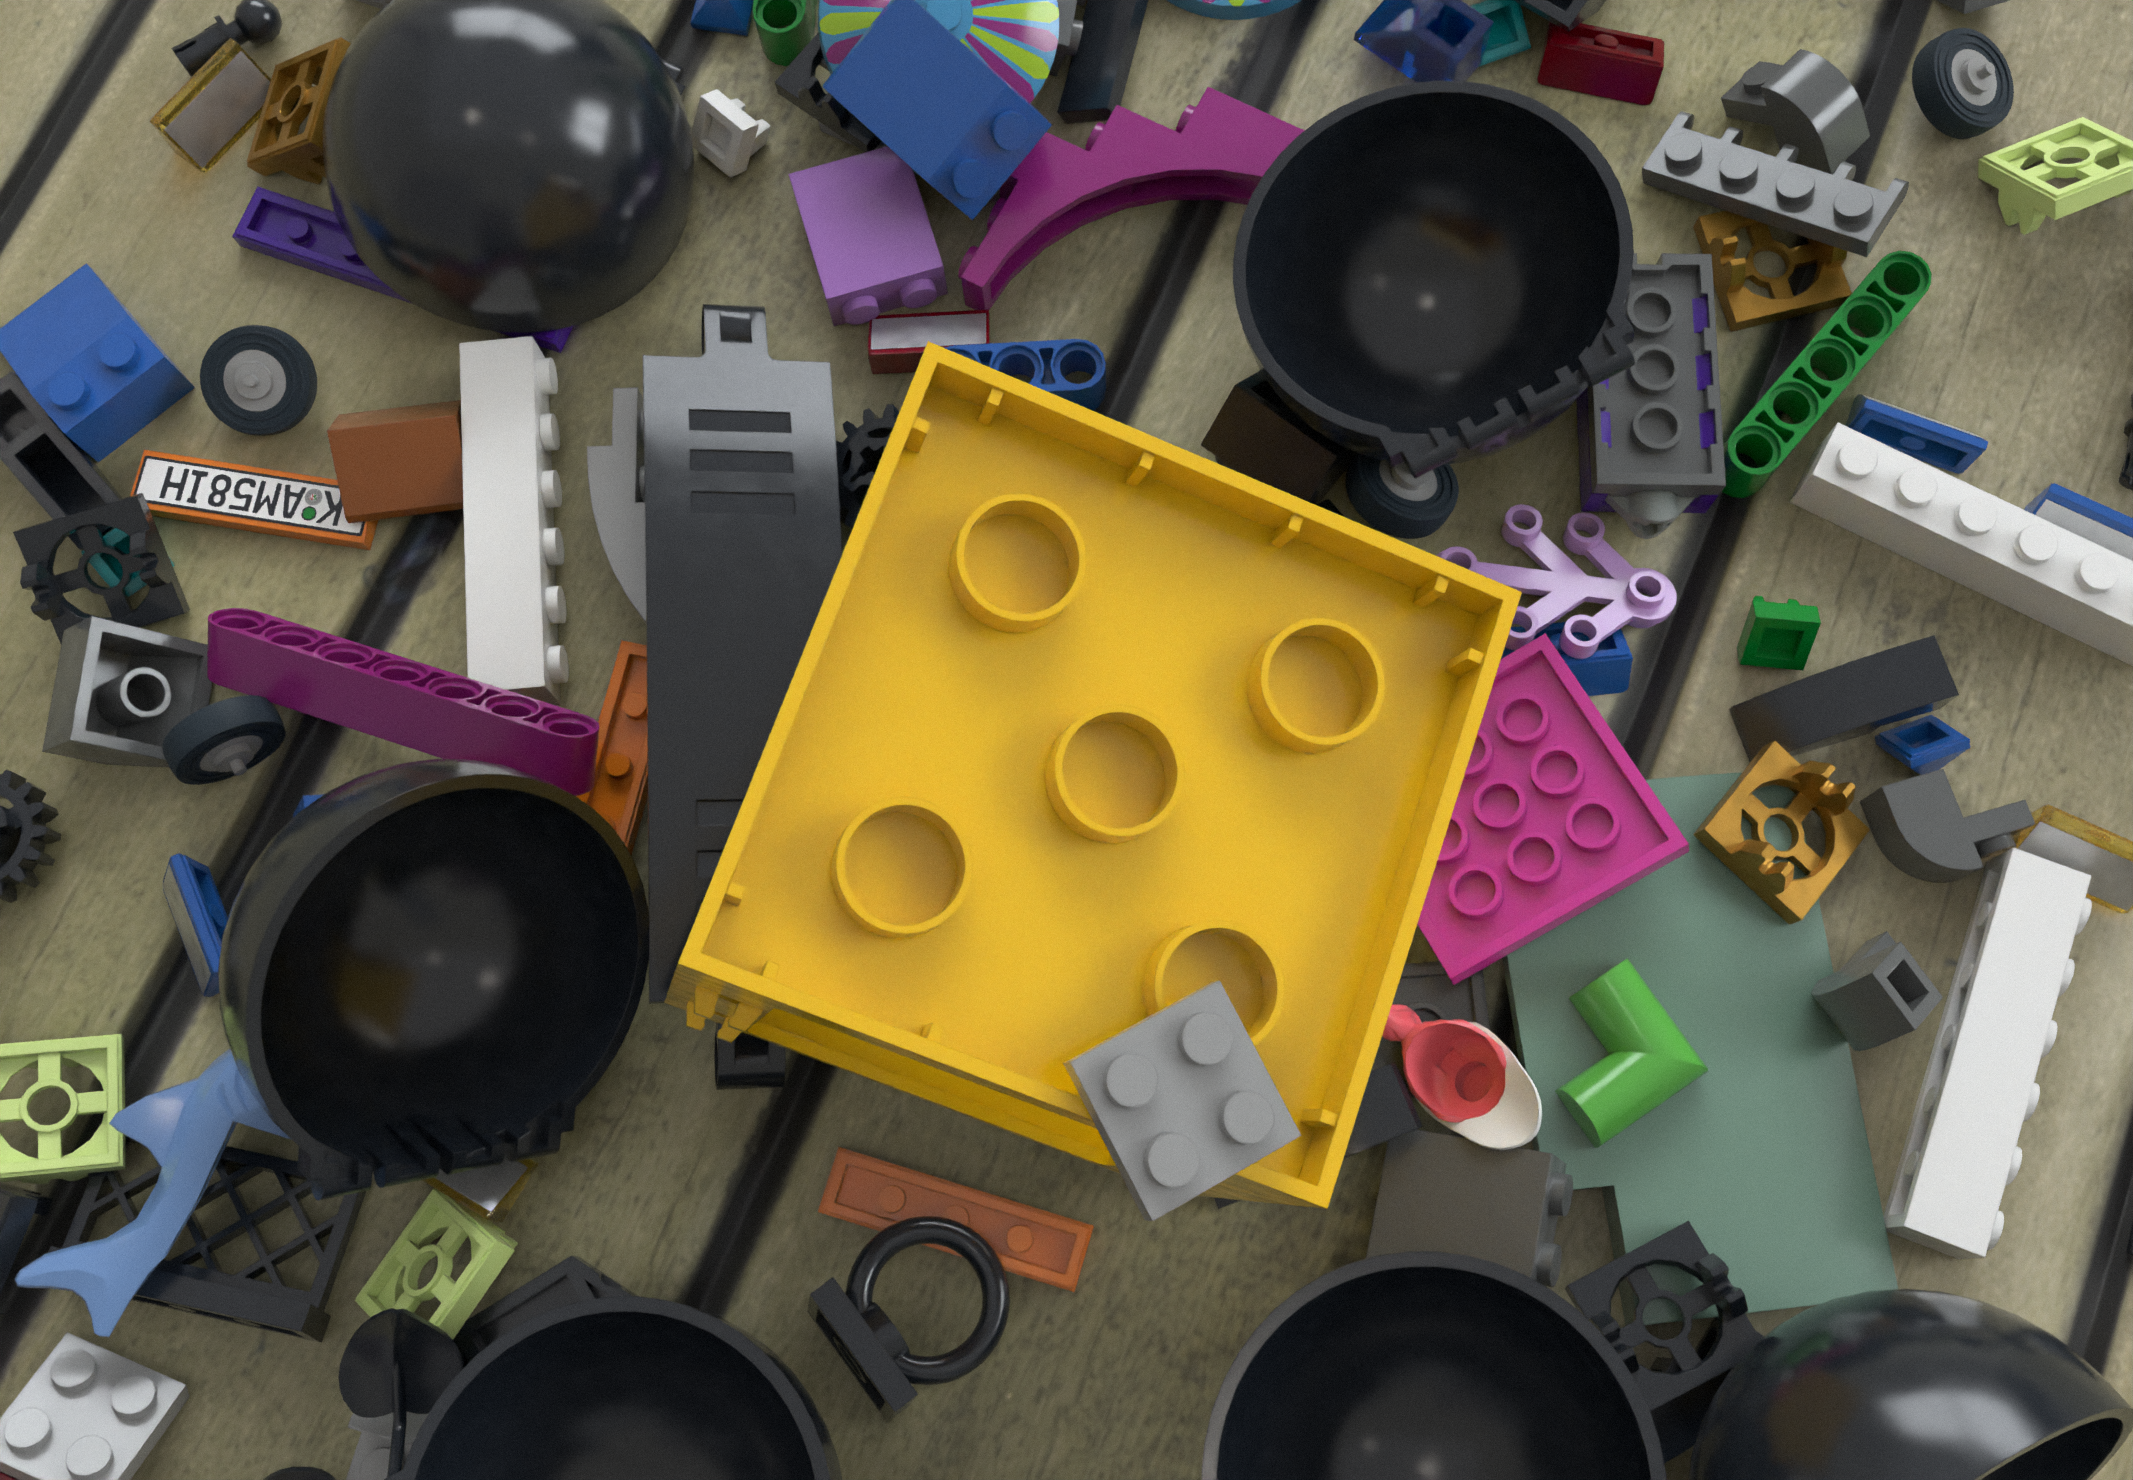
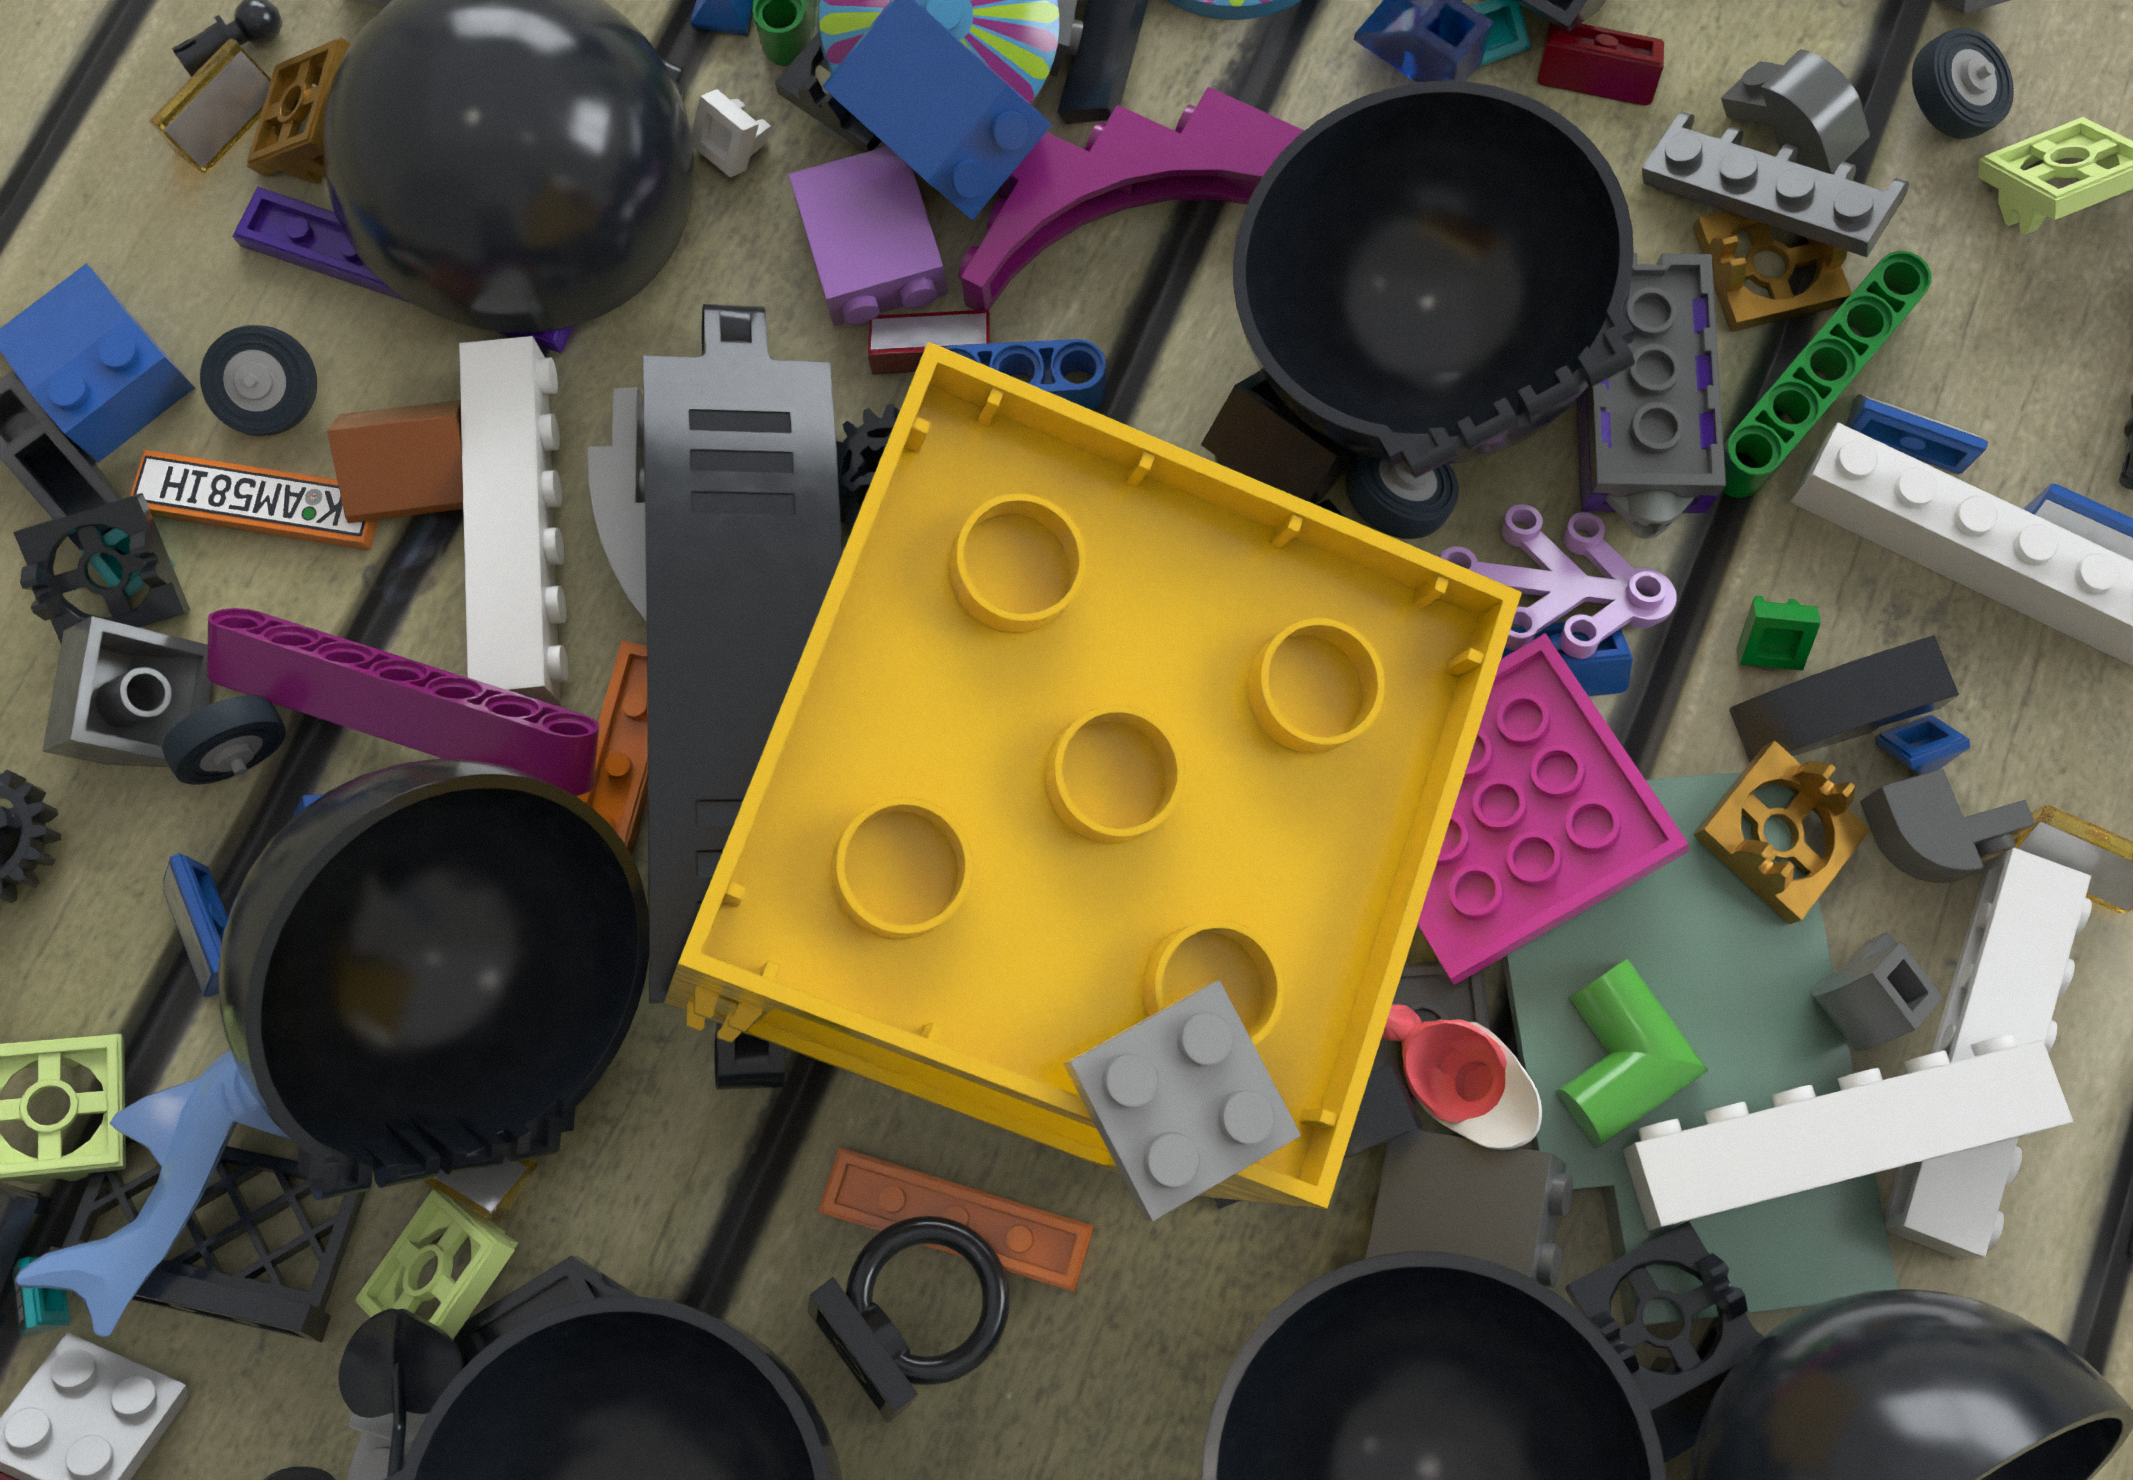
none -> teal slope [12,1257,70,1336]
none -> white brick [1622,1034,2074,1231]

